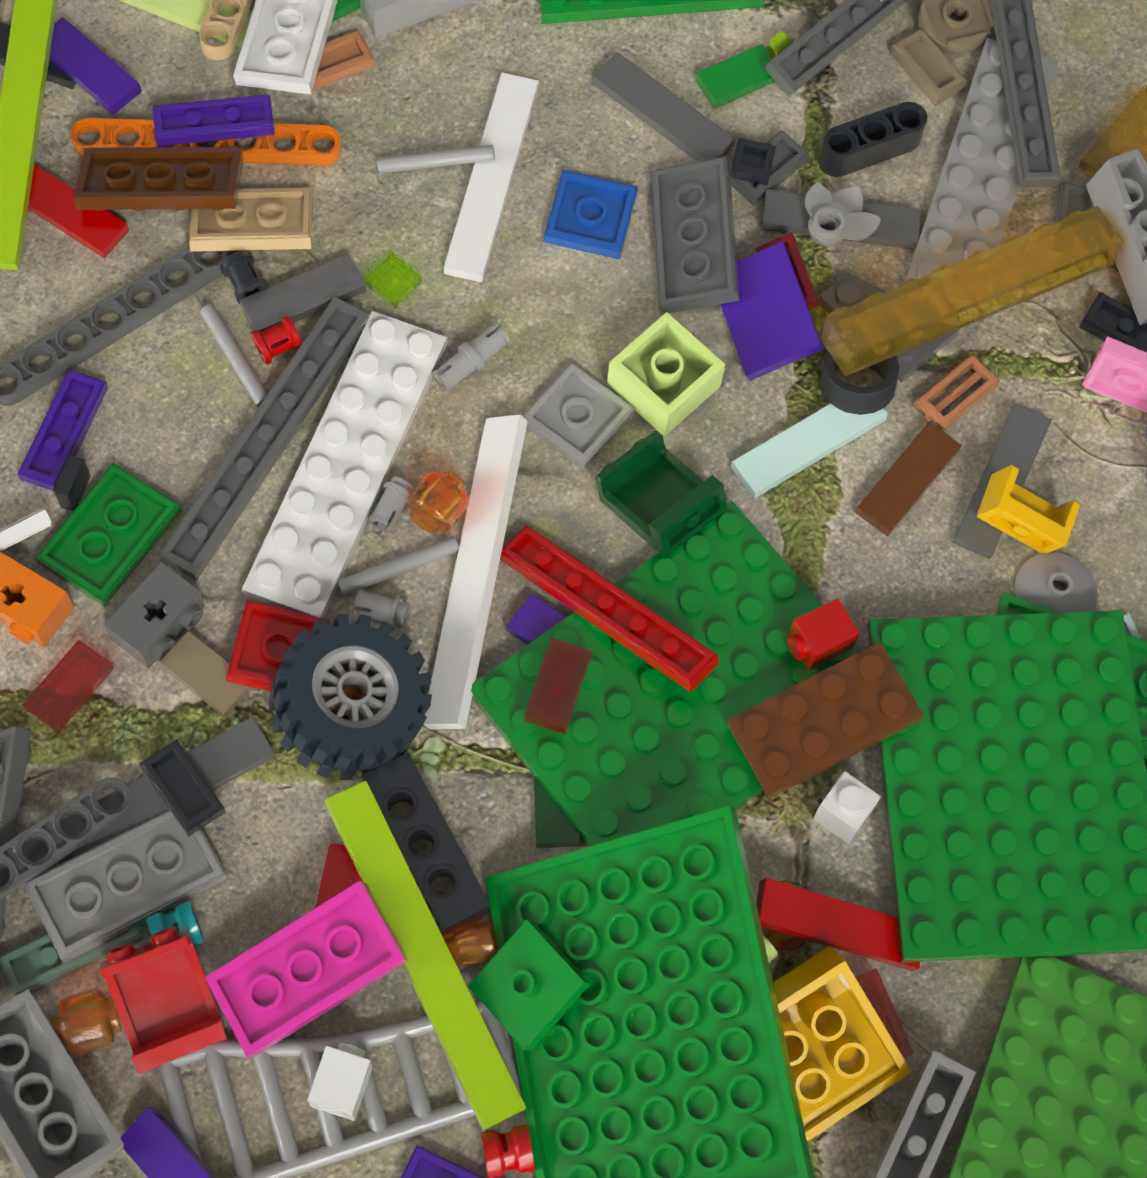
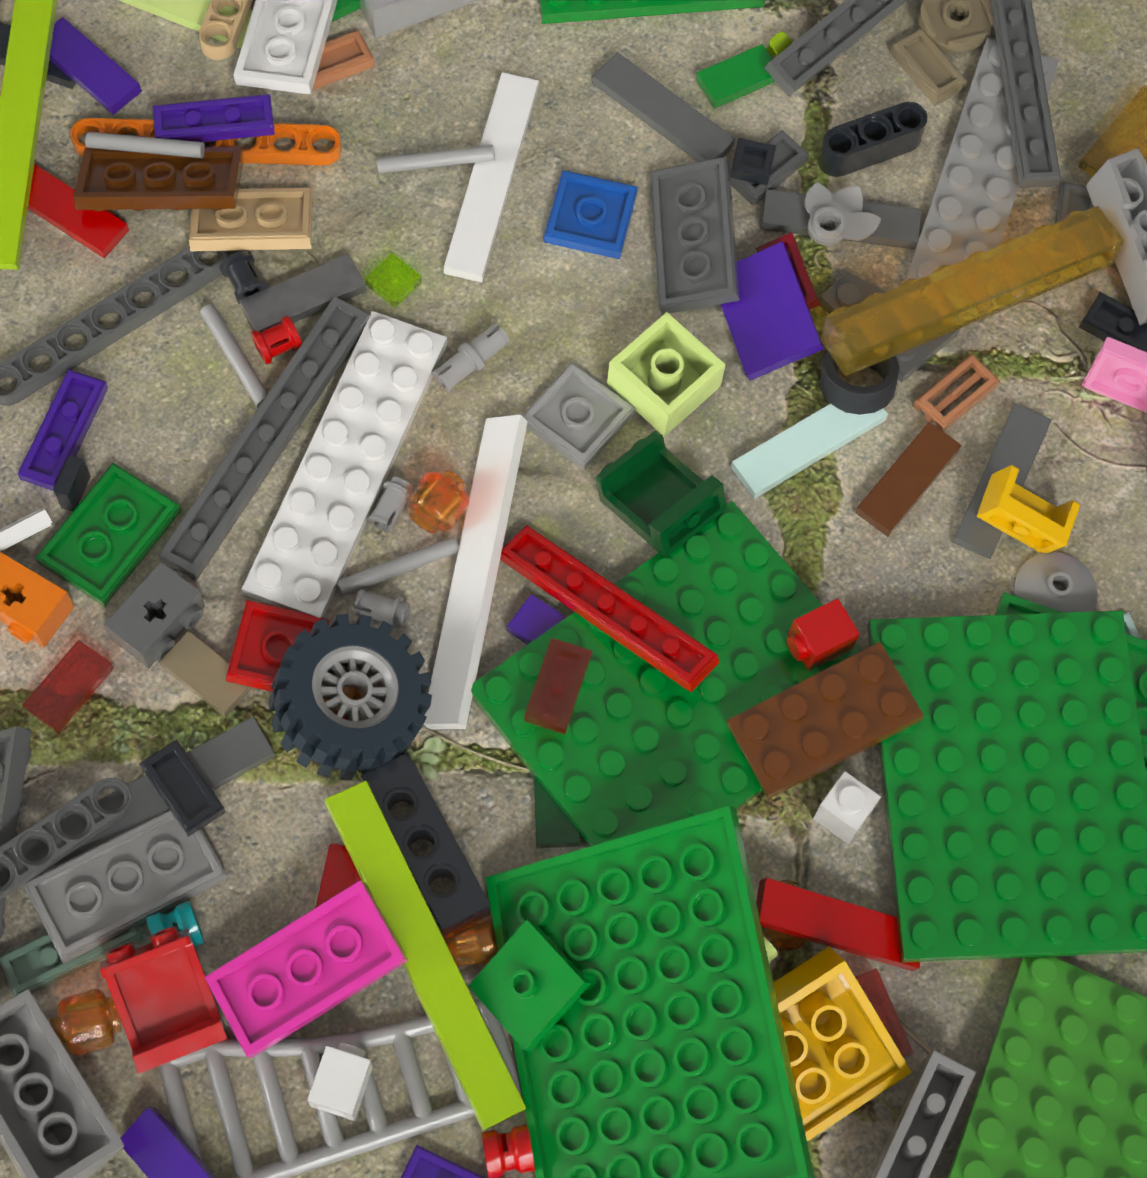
none -> light grey bar [85,132,205,158]

